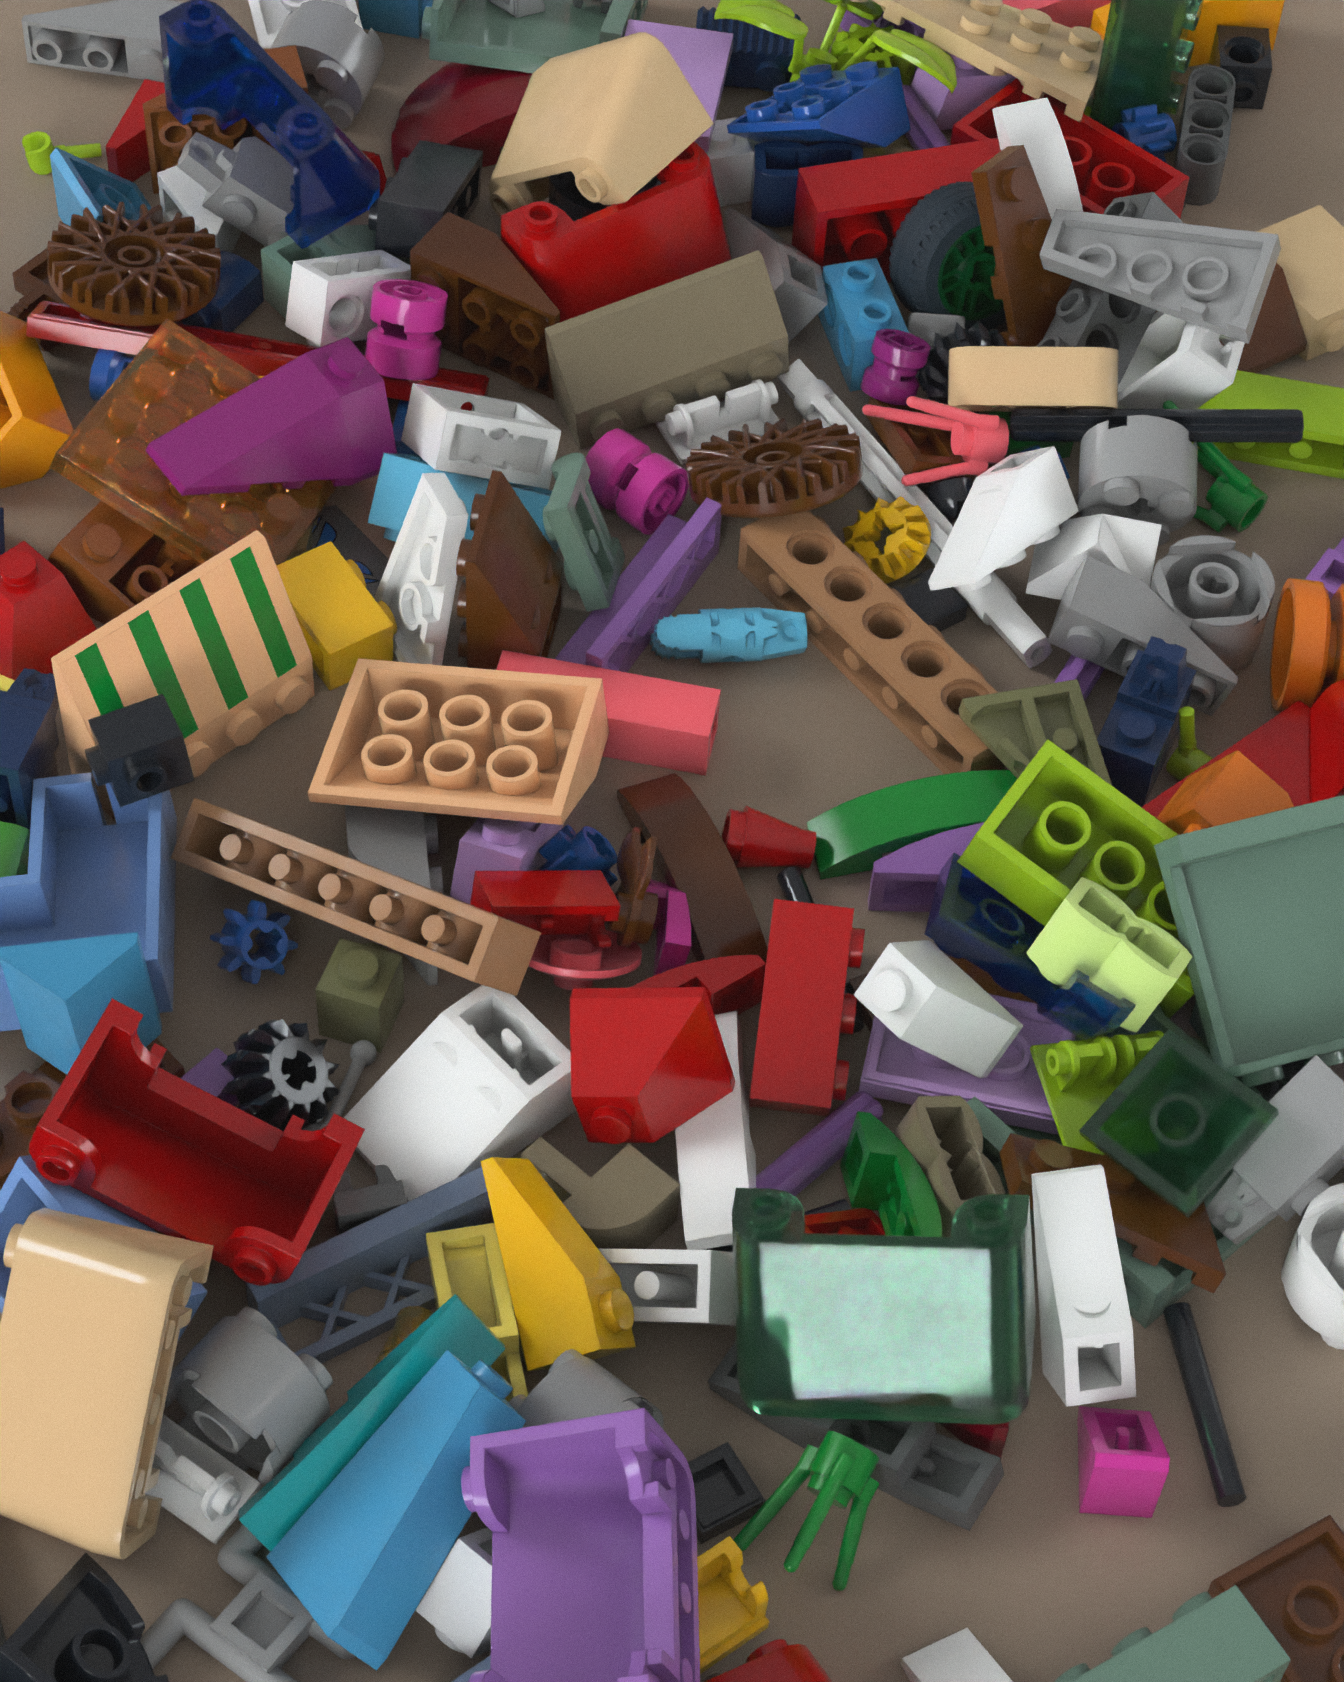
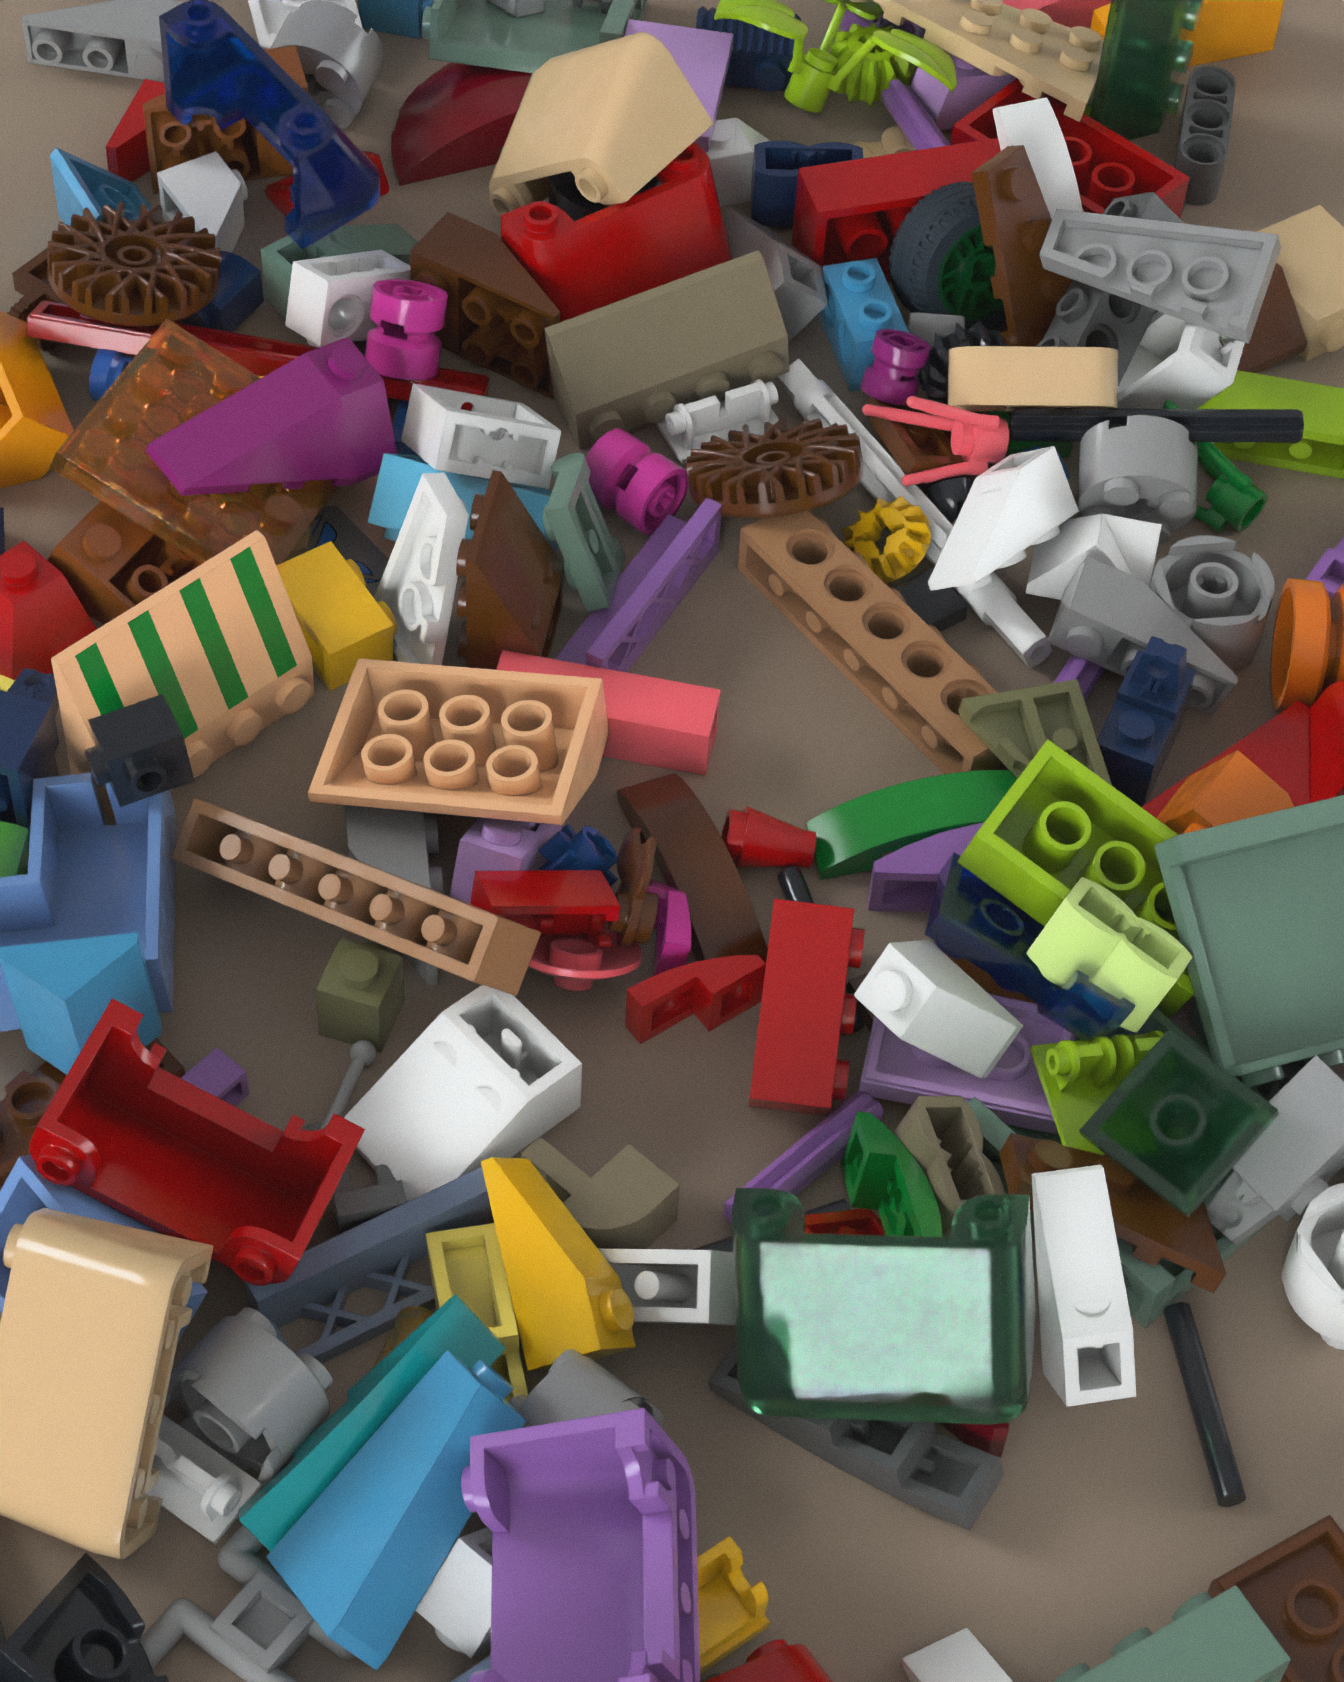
lime hand [22,131,102,175] -> none
light grey hinge [177,132,338,247] -> none
blue gear [210,899,298,984] -> none
black gear [221,1019,340,1131] -> none
black brick [368,140,483,258] -> none
red slope [570,987,735,1144] -> none
medium azure hinge [649,607,808,663] -> none
white slope [675,1011,757,1250] -> none
black tile [688,1442,765,1544] -> none
blue slope [727,61,911,148] -> none
green plant [733,1431,879,1592] -> none
dark pink slope [1077,1406,1170,1518] -> none
blue gear [1112,104,1177,163] -> none
lime hand [1166,706,1213,781] -> none
black brick [1208,25,1272,109] -> none

